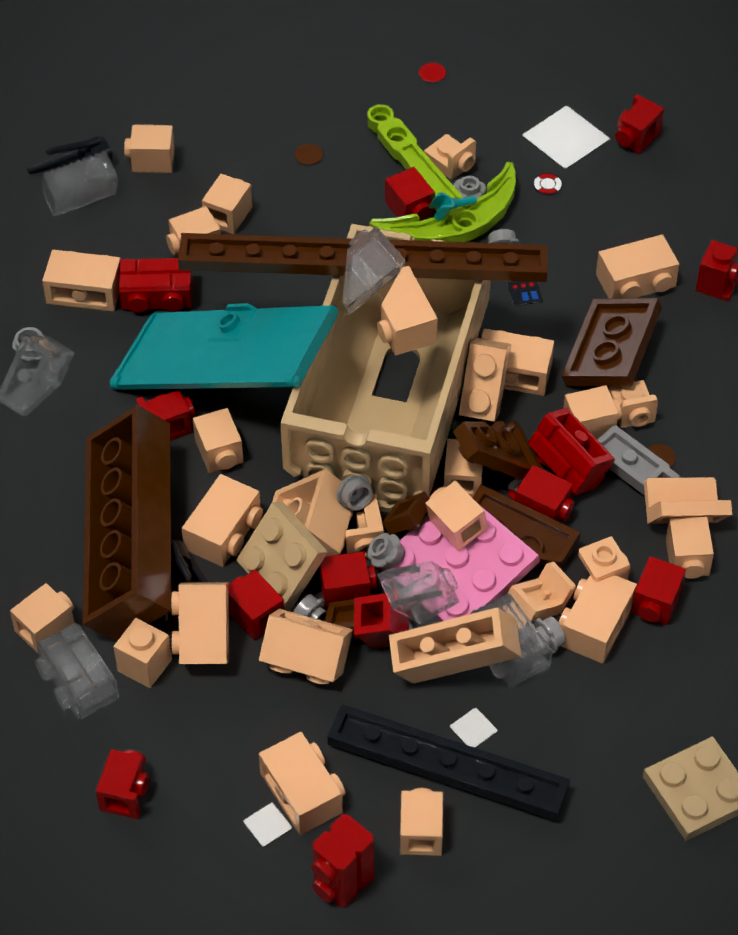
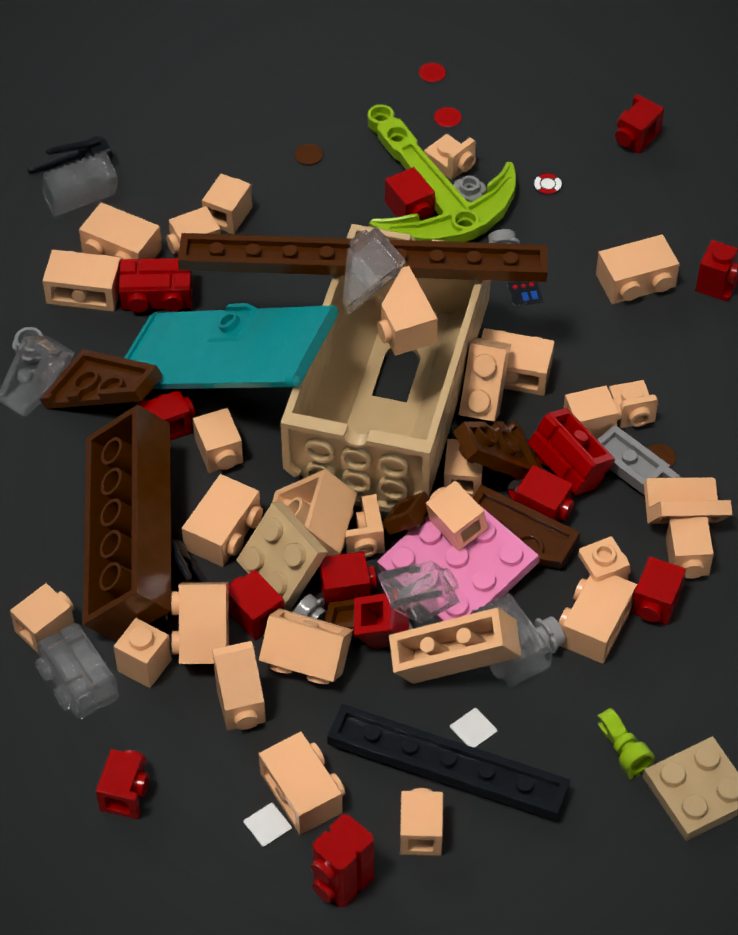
light nougat brick [124,125,175,173] -> none
light grey plate [336,475,373,511] -> none
light grey plate [367,533,404,569] -> none
teal hand [428,192,477,220] -> none
light nougat bracket [506,562,576,623] -> none
white sticker [522,105,610,169] -> none
reddish brown plate [562,298,662,386] -> none
none -> reddish brown wing [39,349,163,409]
none -> light nougat brick [79,203,162,259]
none -> light nougat slope [212,641,266,731]
none -> red sticker [434,107,462,127]
none -> lime piece [597,708,655,780]

